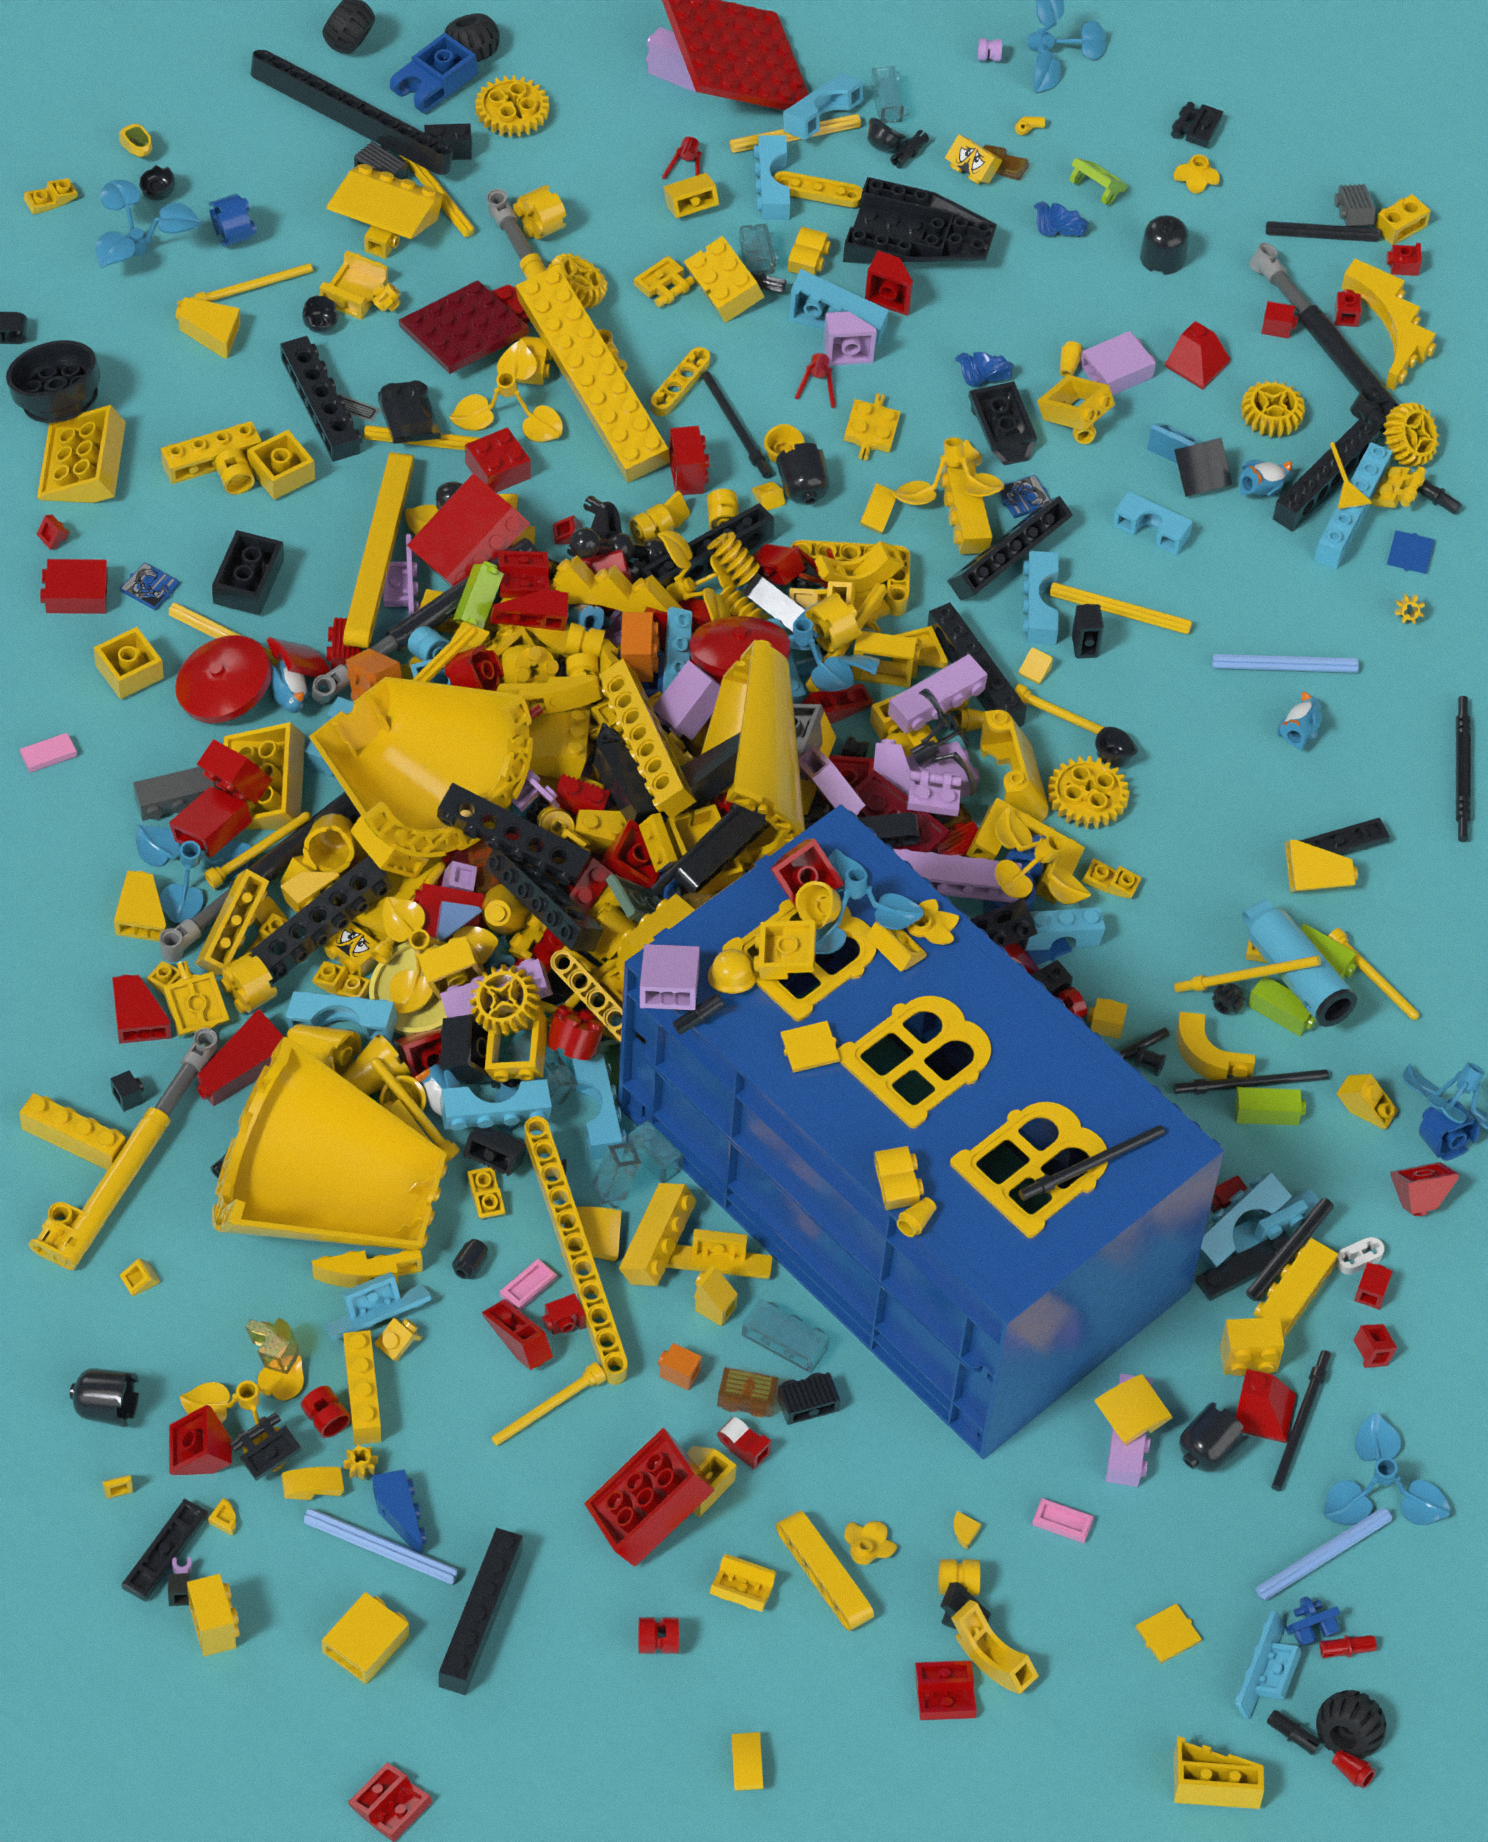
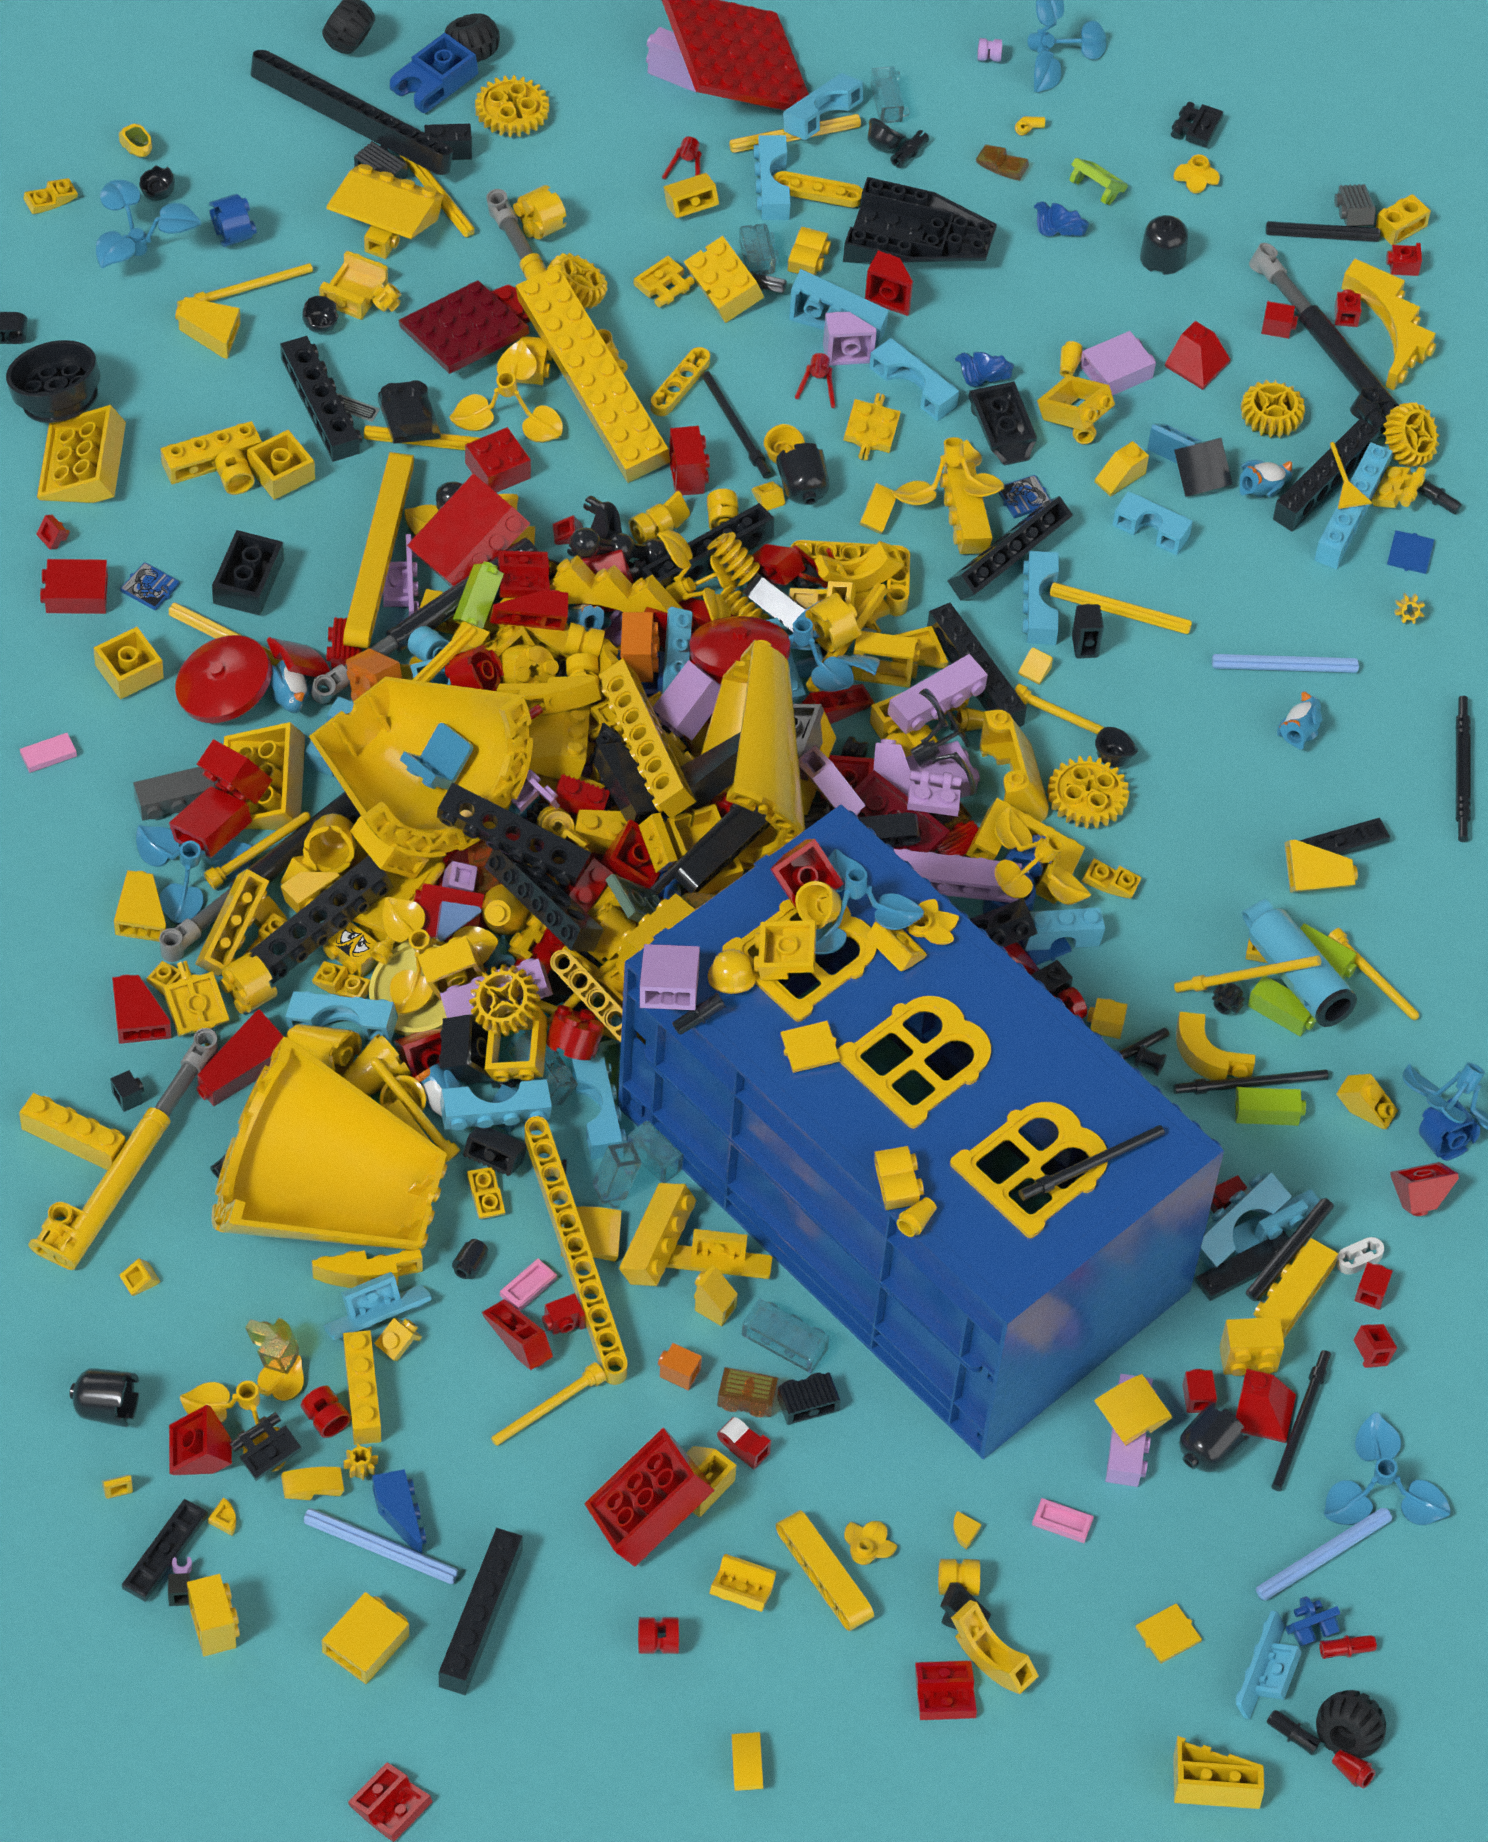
yellow brick [945,134,1003,184] -> none
none -> dark azure bracket [400,723,473,790]
none -> medium azure arch [869,338,959,421]
none -> yellow slope [1095,441,1149,497]
none -> red brick [1182,1369,1217,1413]

